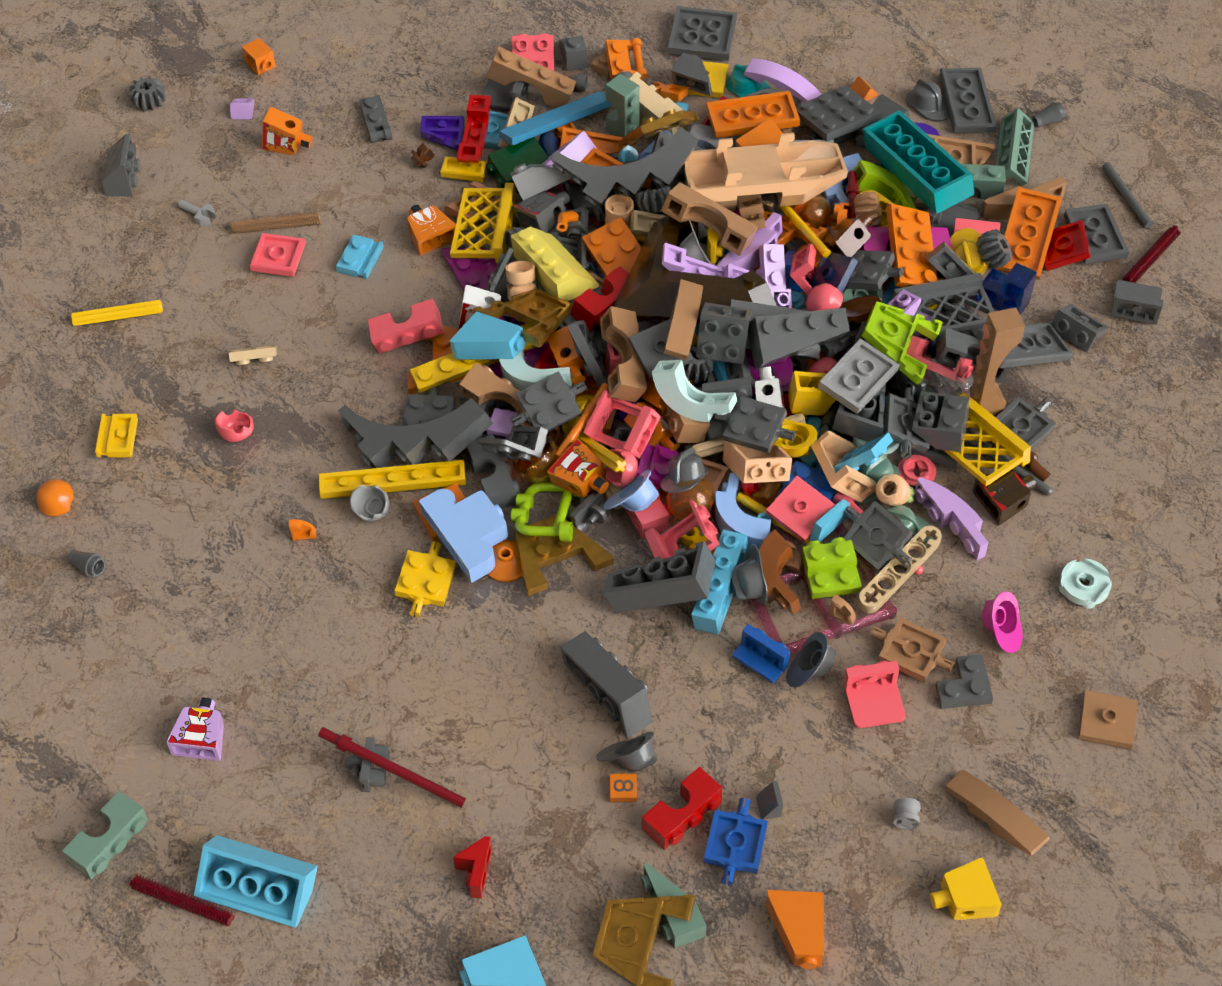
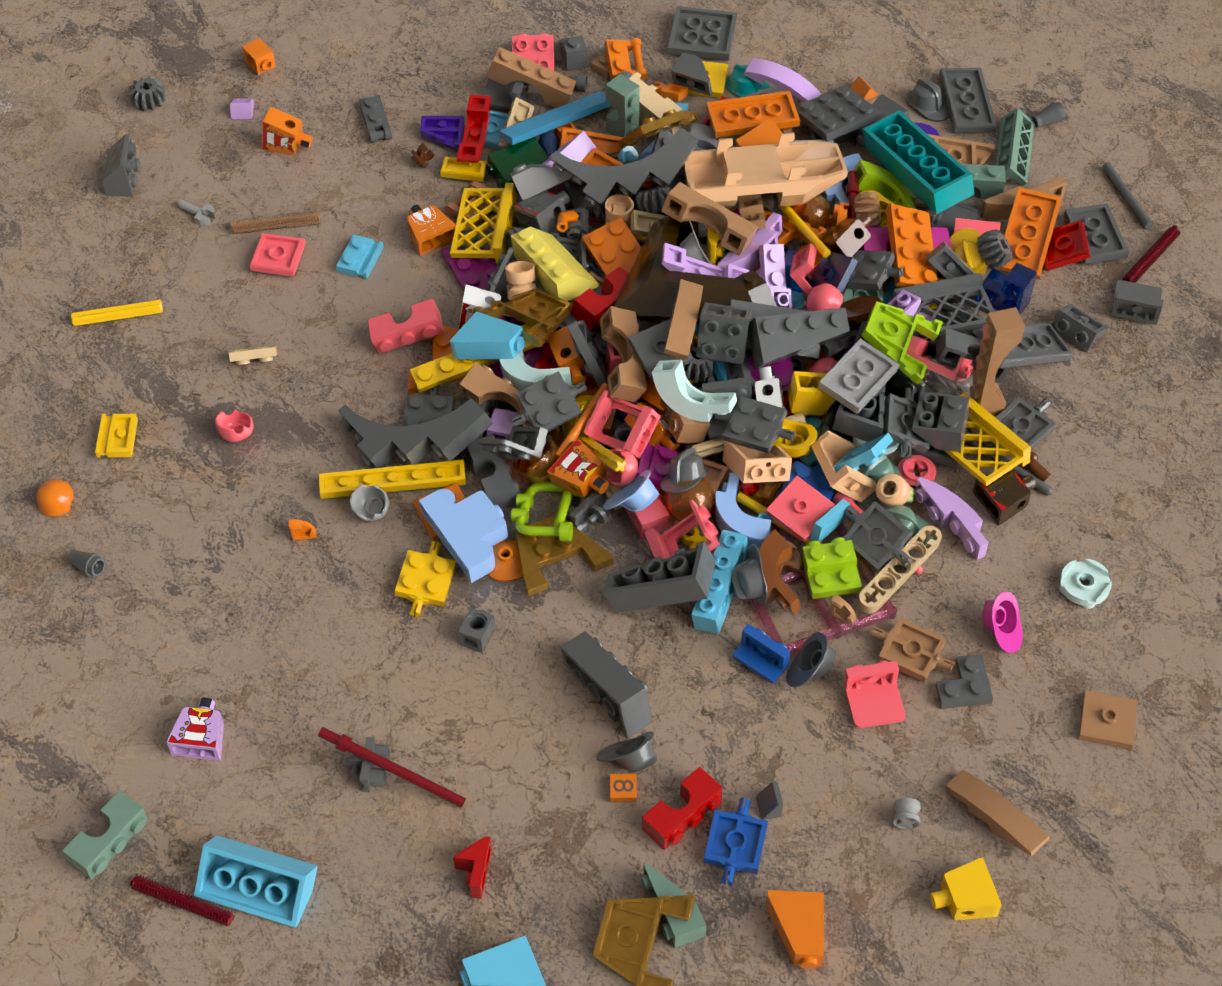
none -> dark grey brick [458,608,495,653]

